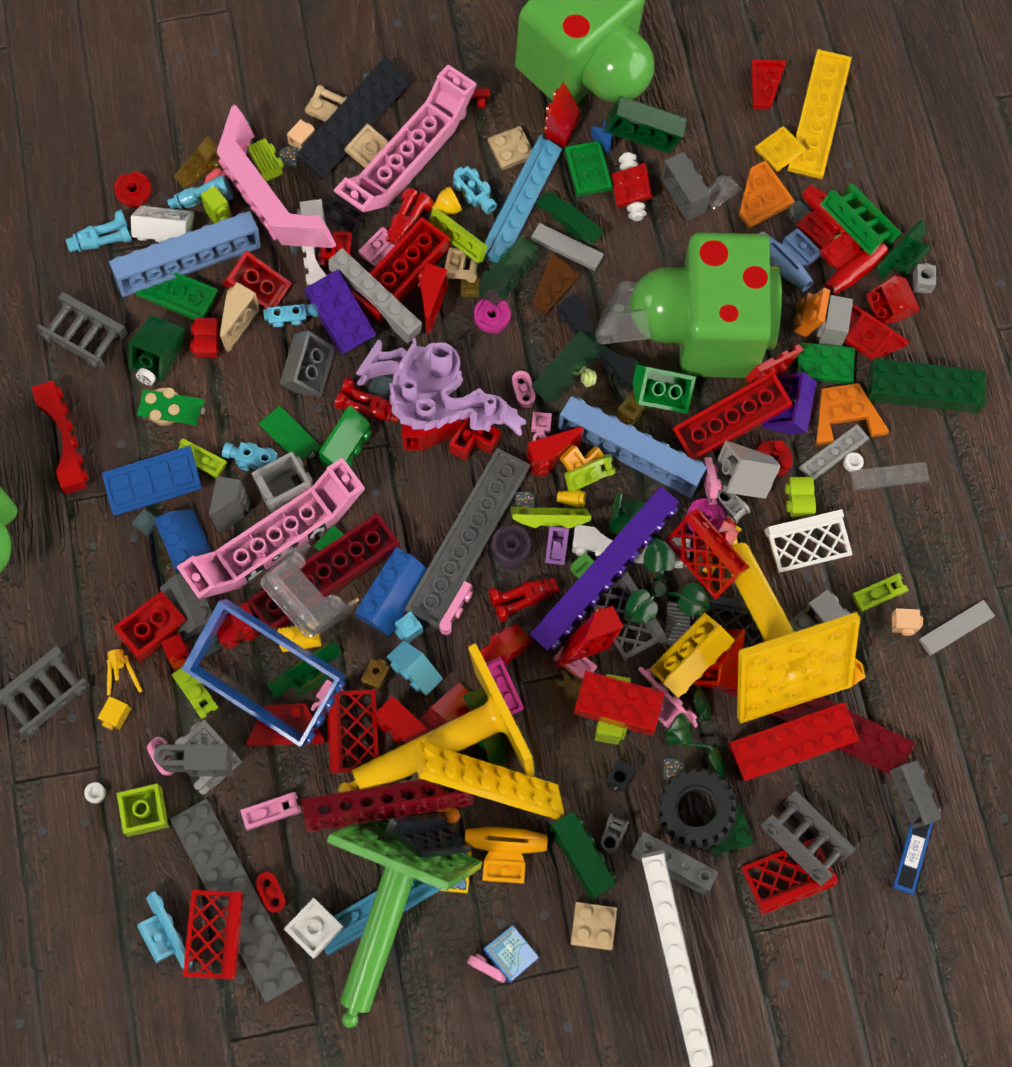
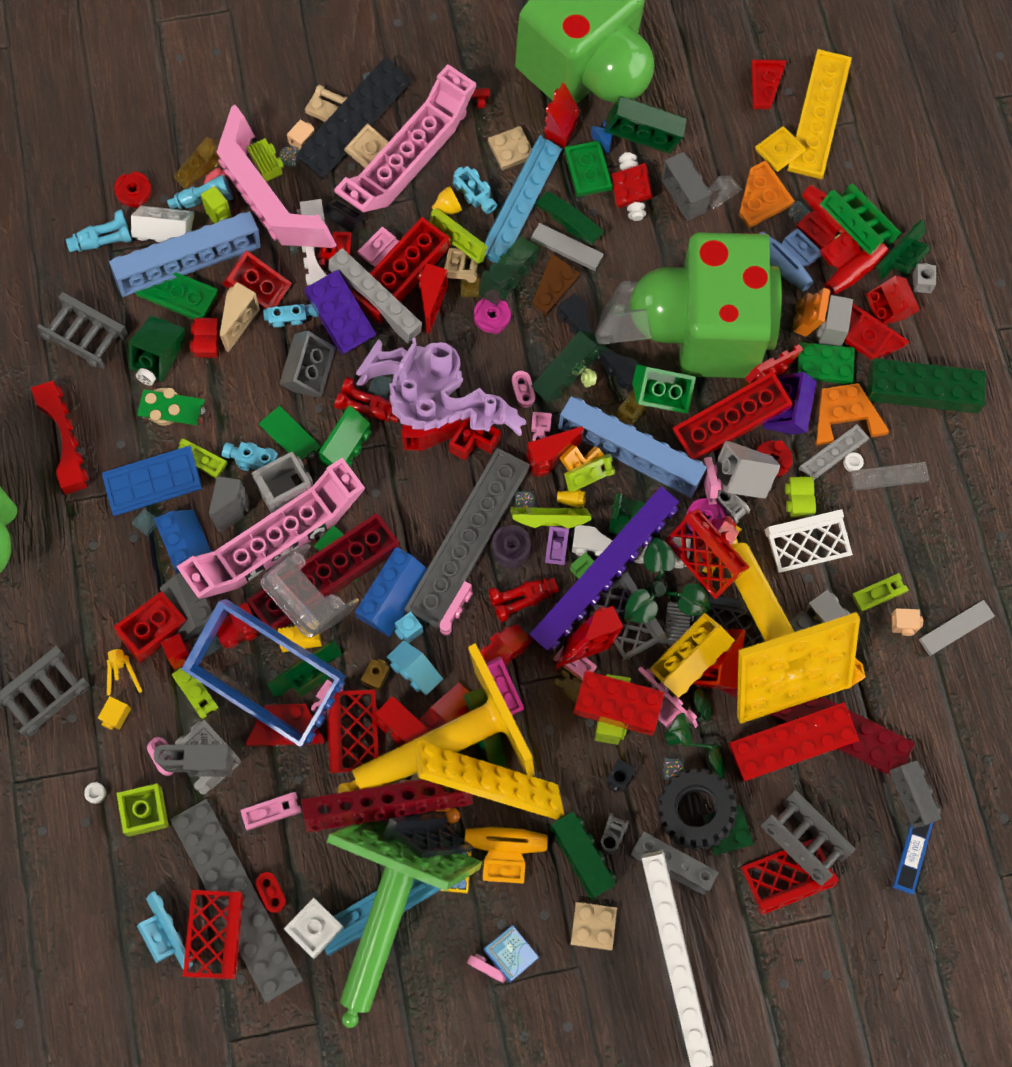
red piece [385,188,434,245] -> none

